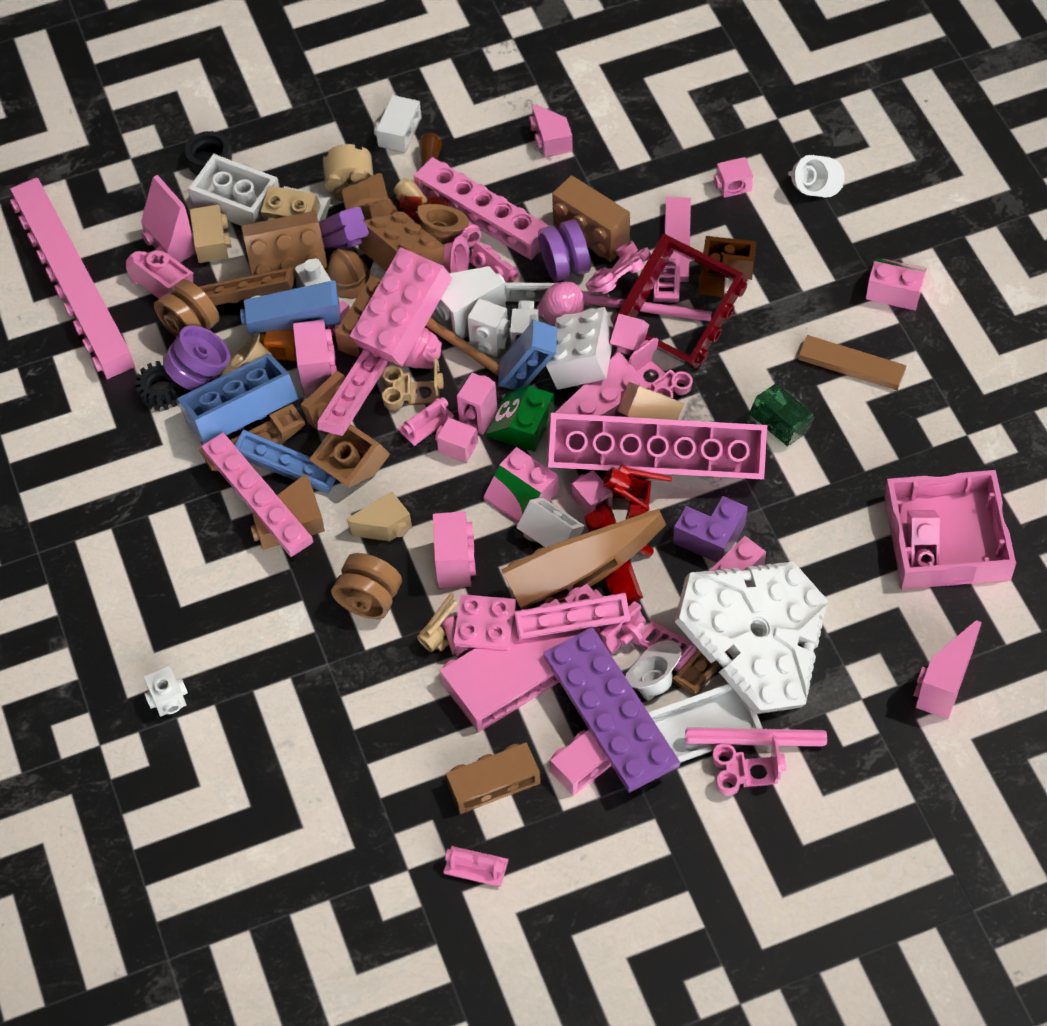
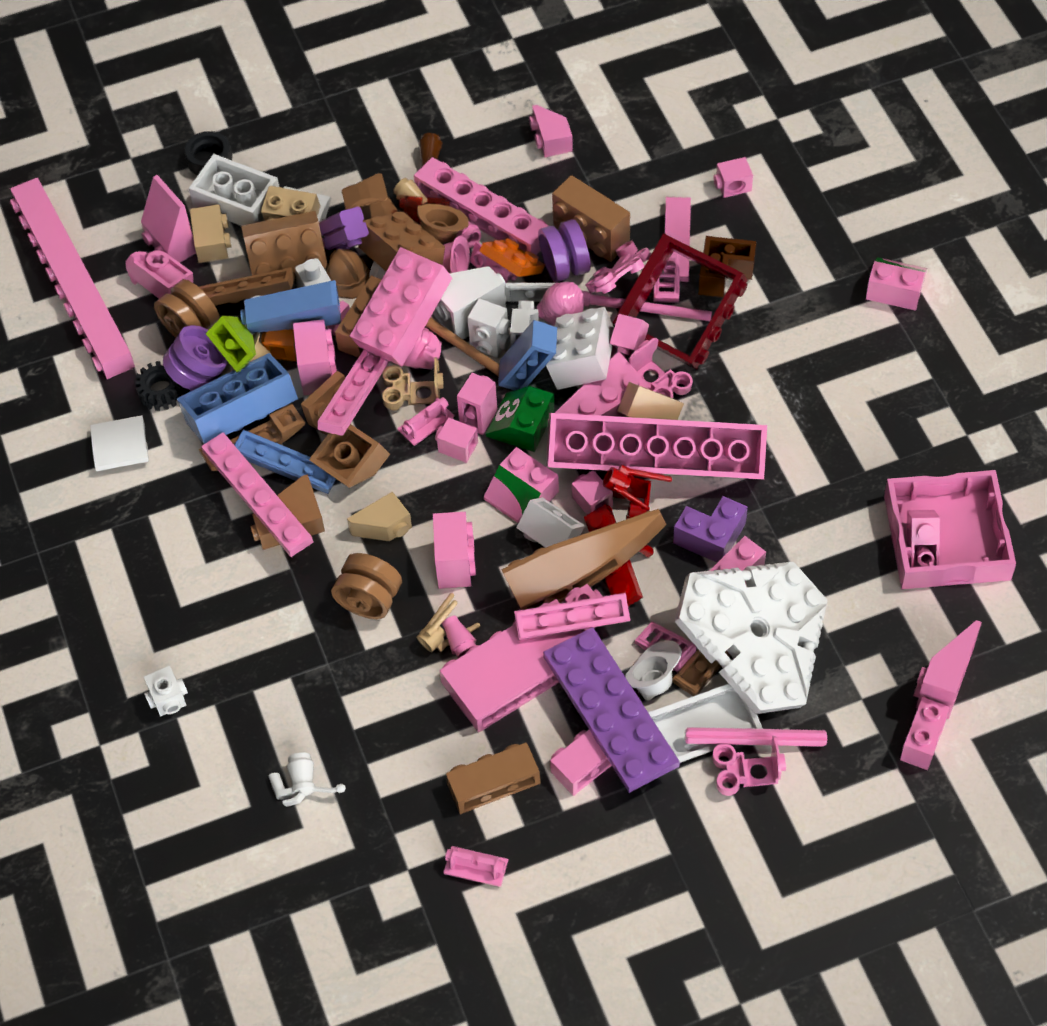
tan brick [323,144,373,201] -> none
white brick [374,95,421,152] -> none
bright pink bracket [453,594,517,651] -> none
bright pink hips [595,601,647,655] -> none
clear green brick [749,383,815,447] -> none
white piece [788,155,845,197] -> none
medium nougat tile [798,335,907,391] -> none
none -> white slope [91,415,149,471]
none -> lime slope [206,316,256,372]
none -> white piece [268,753,346,807]
none -> orange plate [479,238,545,277]
none -> bright pink brick [900,697,950,770]

